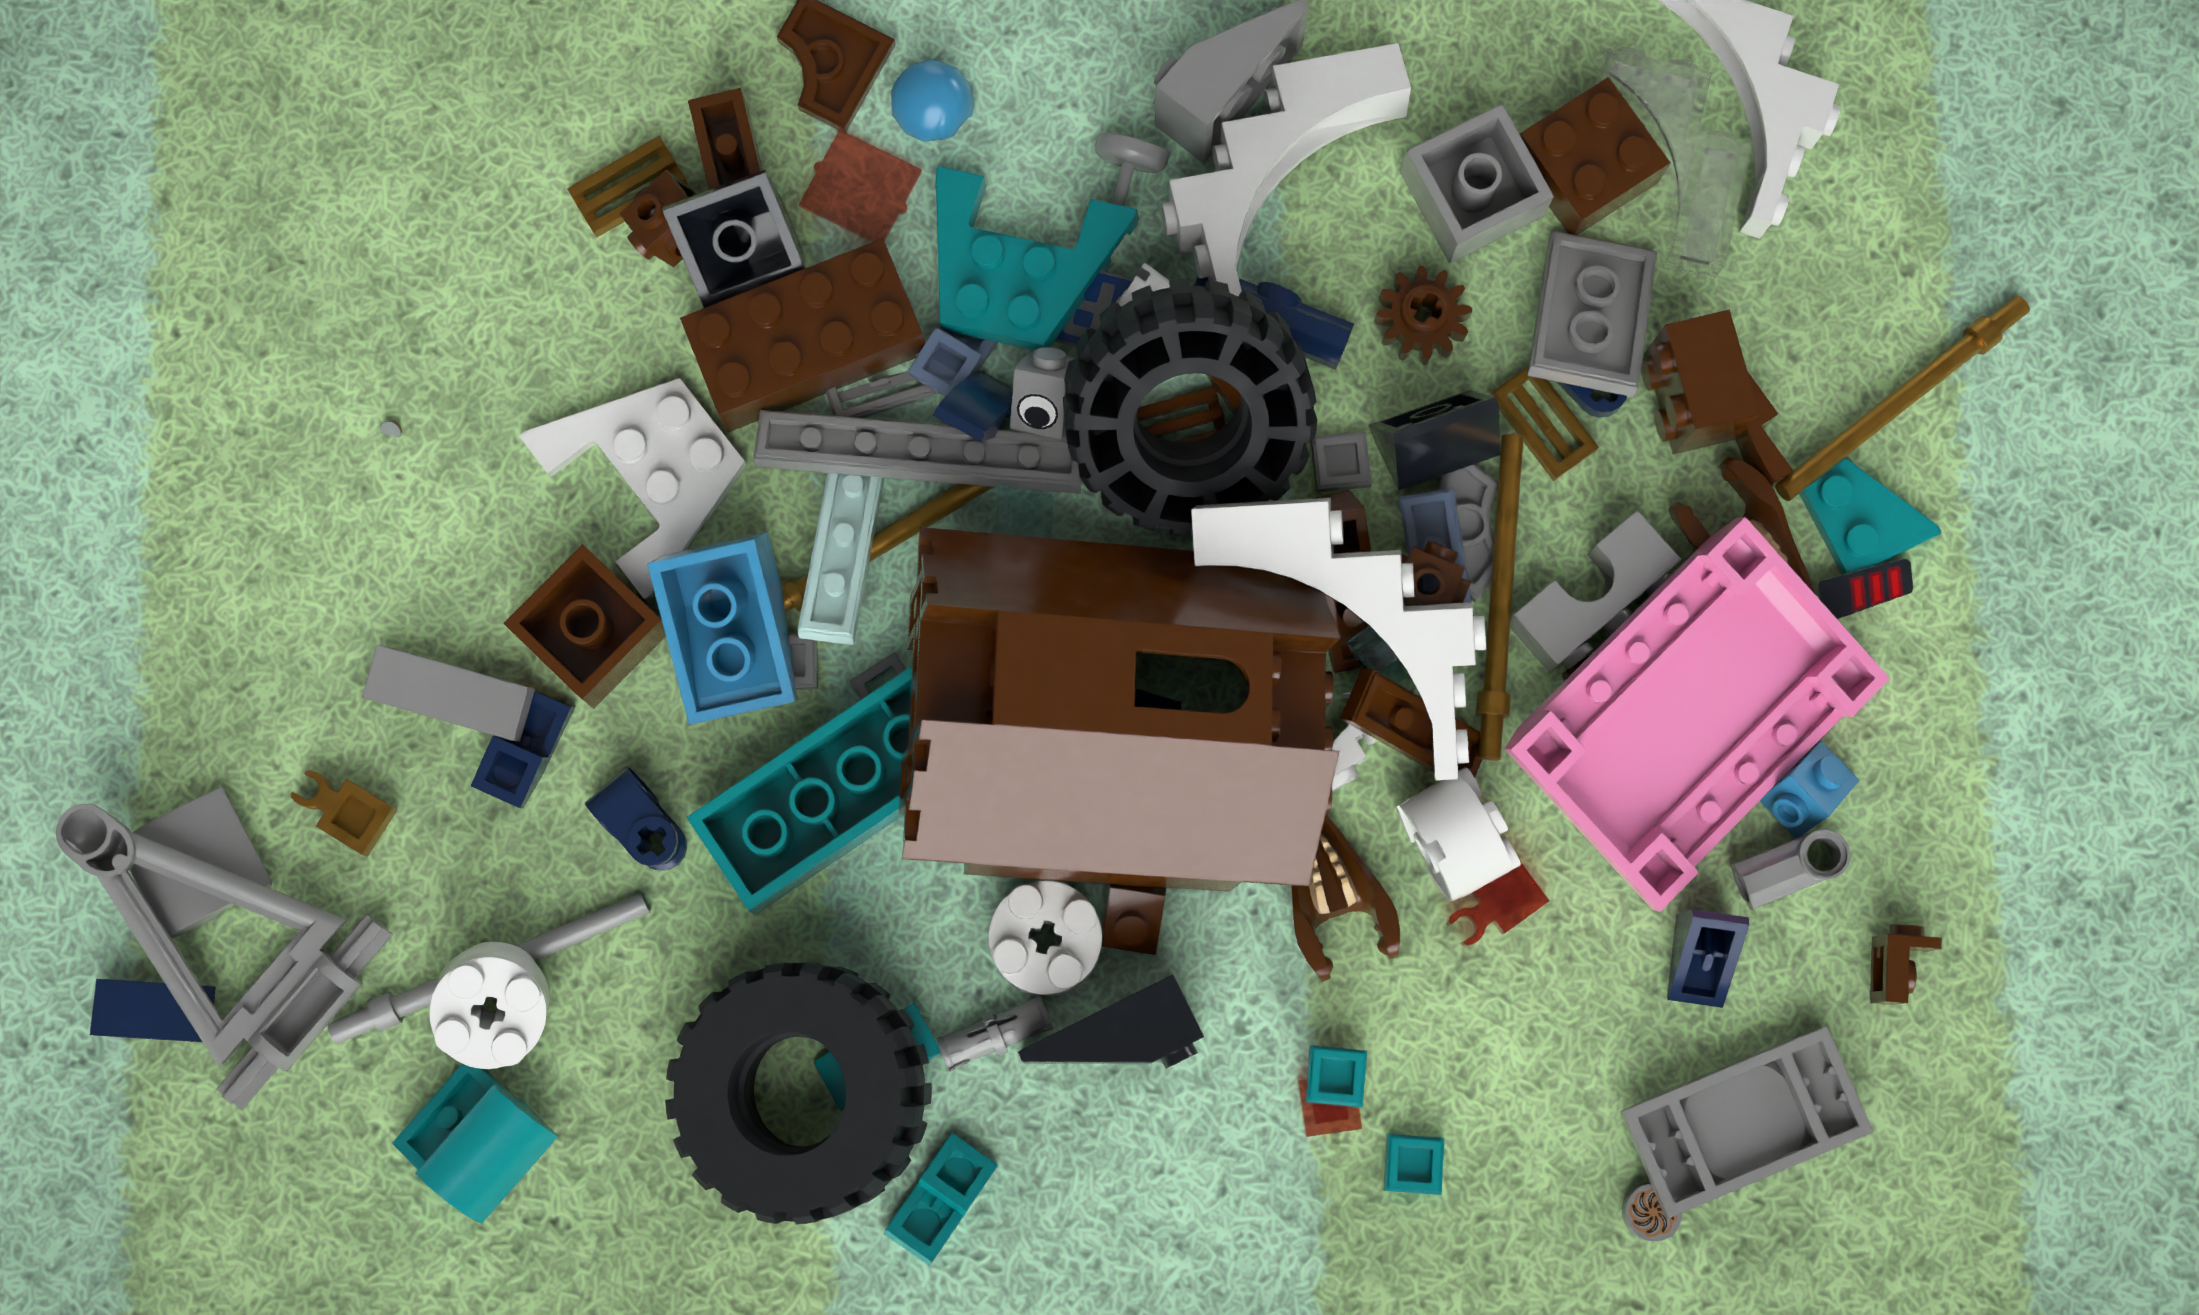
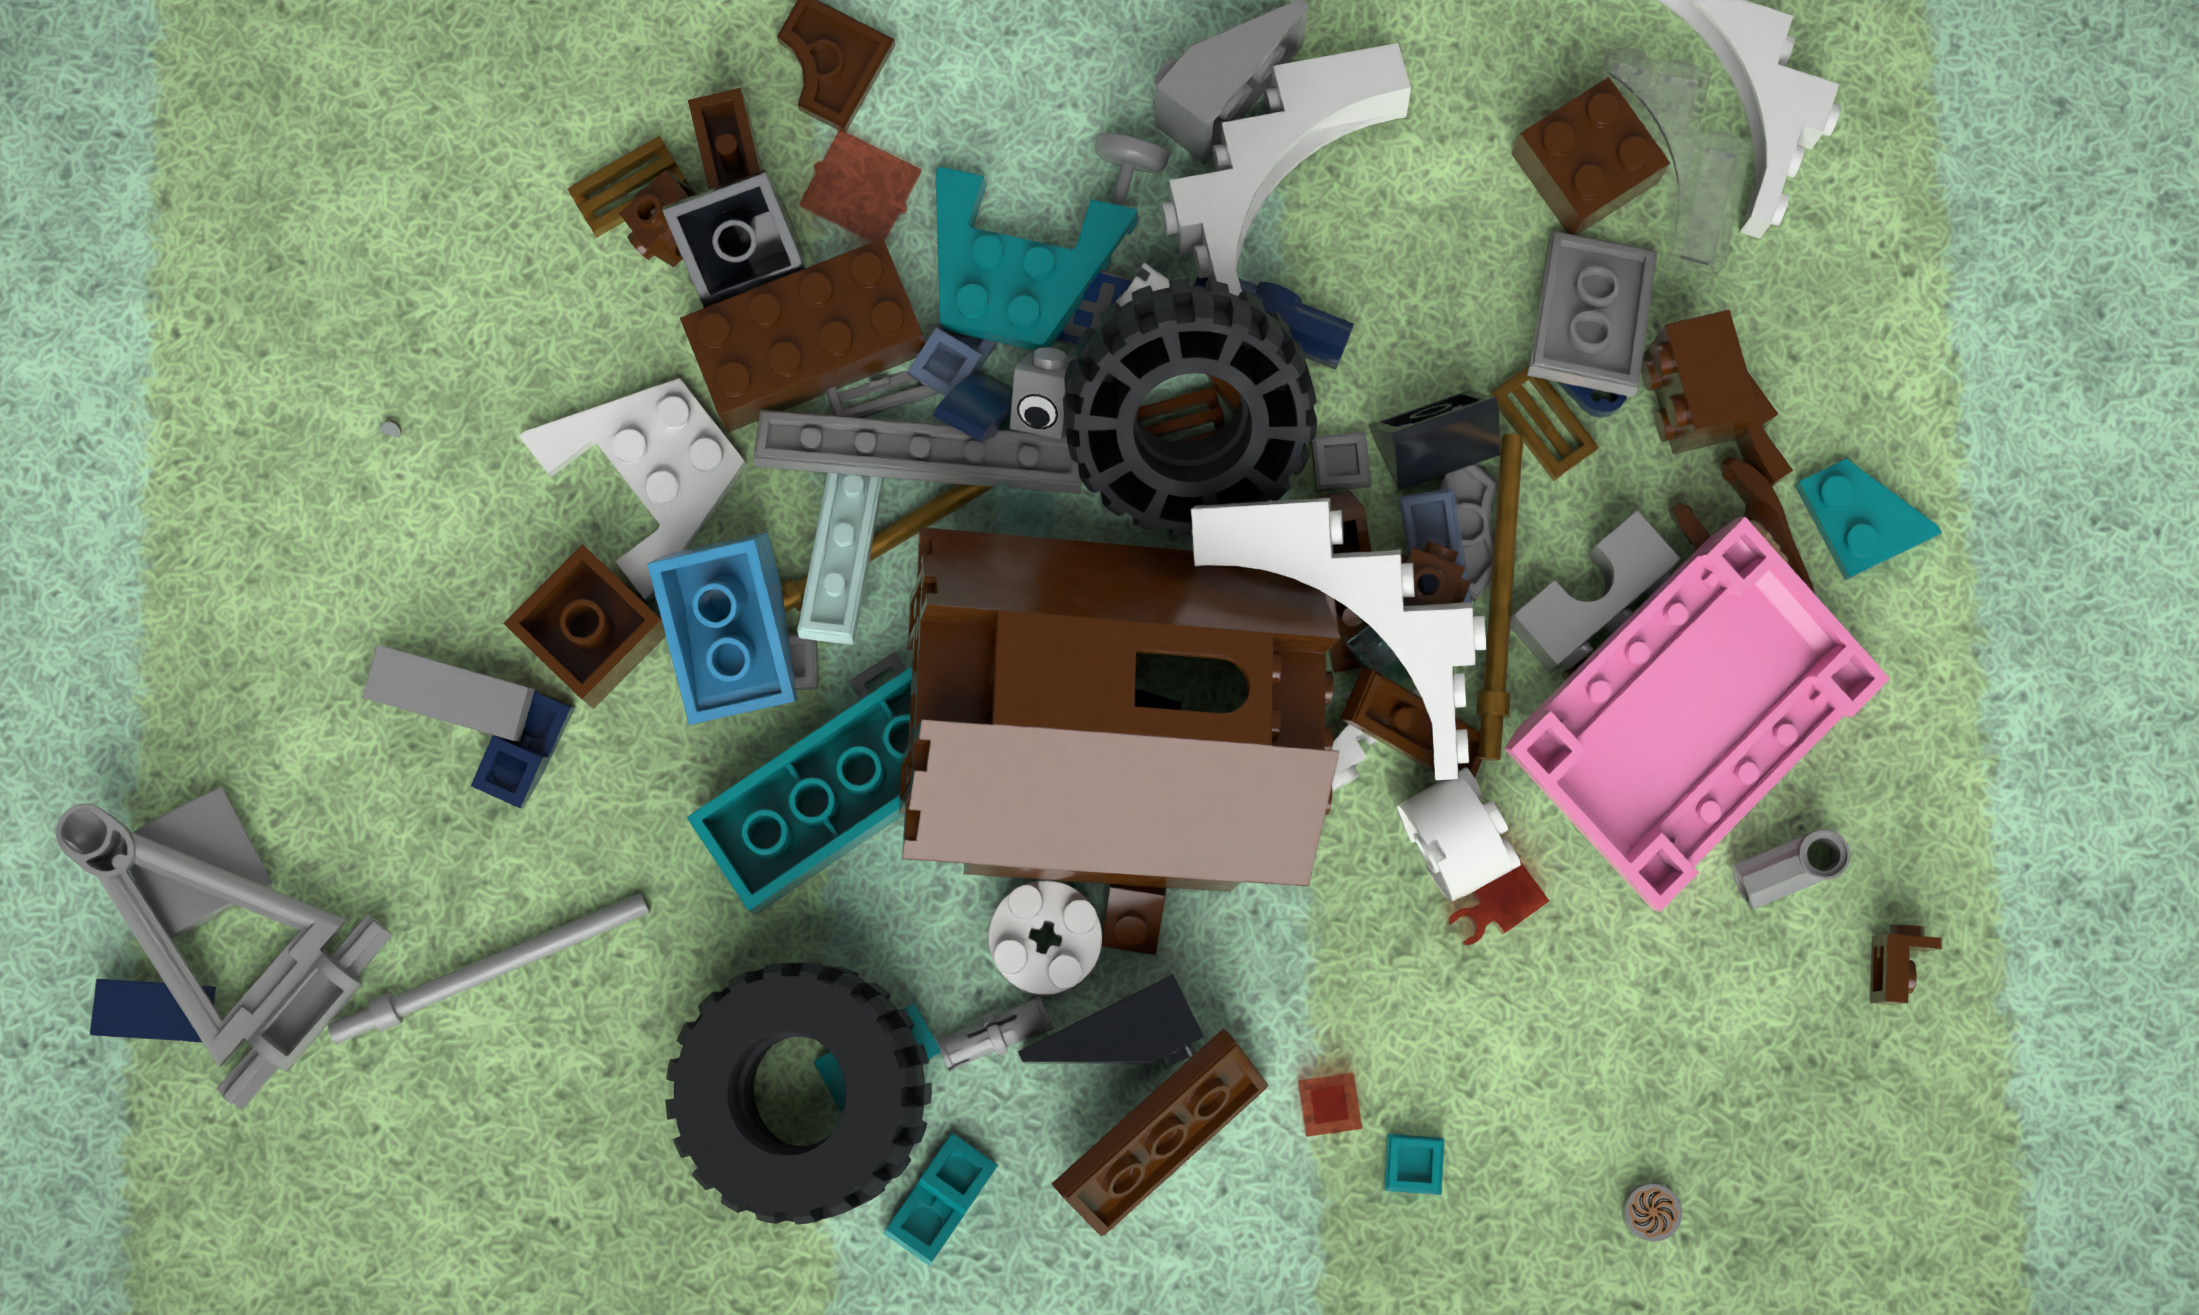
pearl gold plate [291,770,398,857] -> none
teal brick [392,1063,559,1224] -> none
white brick [429,942,550,1069] -> none
dark blue piece [585,766,687,871] -> none
dark azure hair [891,60,974,142] -> none
reddish brown animal [1291,815,1400,982] -> none
teal tile [1305,1045,1367,1108] -> none
reddish brown gear [1374,266,1473,365] -> none
light grey brick [1400,104,1554,264] -> none
light grey slope [1620,1026,1874,1218] -> none
dark blue slope [1667,909,1750,1008] -> none
dark azure bracket [1760,740,1859,837] -> none
pearl gold bar [1775,296,2030,501] -> none
black sticker [1818,559,1913,619] -> none
none -> reddish brown tile [1051,1028,1268,1237]

